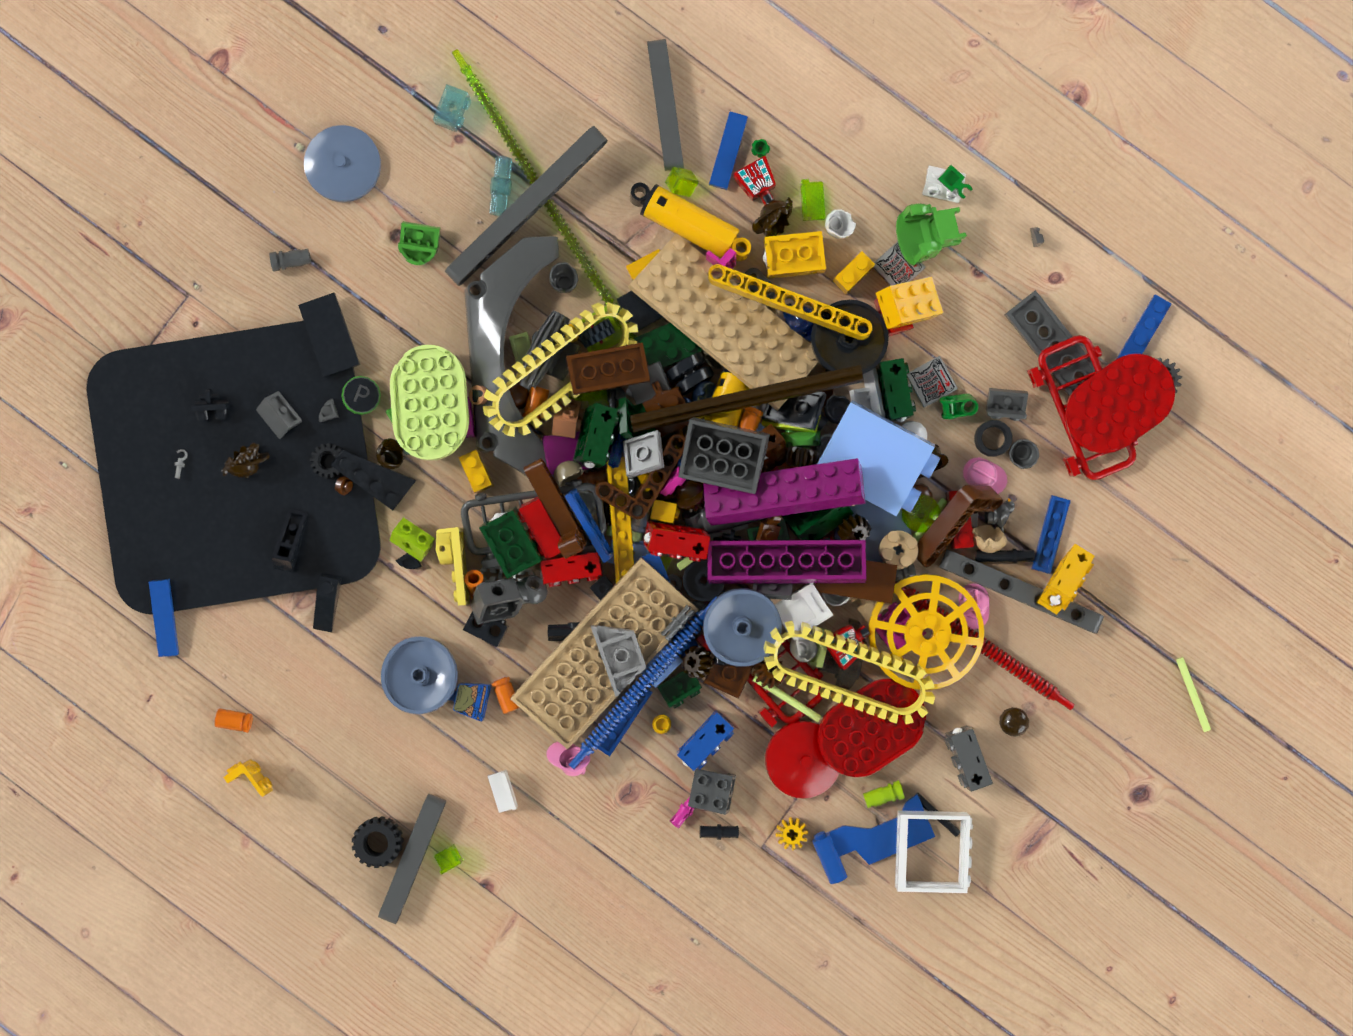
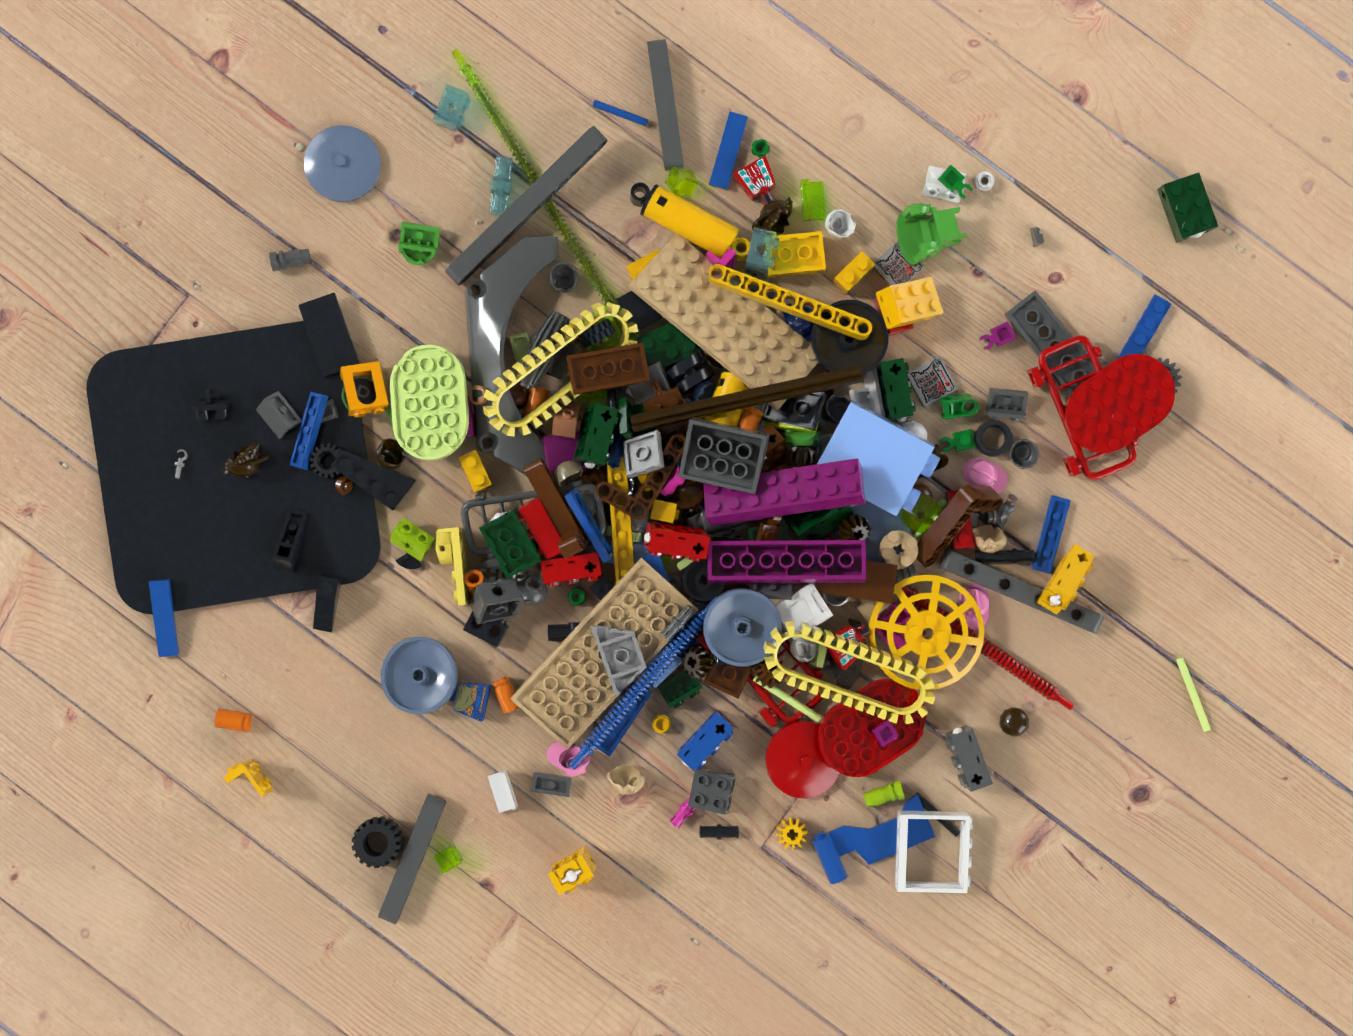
none -> blue tile [290,392,329,470]
none -> light orange panel [340,361,388,417]
none -> dark grey plate [531,772,572,797]
none -> yellow piece [548,846,596,895]
none -> green plate [568,587,586,606]
none -> blue bar [593,100,648,127]
none -> tan hair [607,764,645,795]
none -> clear light blue brick [745,227,779,273]
none -> magenta plate [871,720,899,747]
none -> green plate [940,429,976,452]
none -> white plate [975,171,994,191]
none -> magenta plate [979,321,1016,350]
none -> dark green piece [1157,172,1218,243]

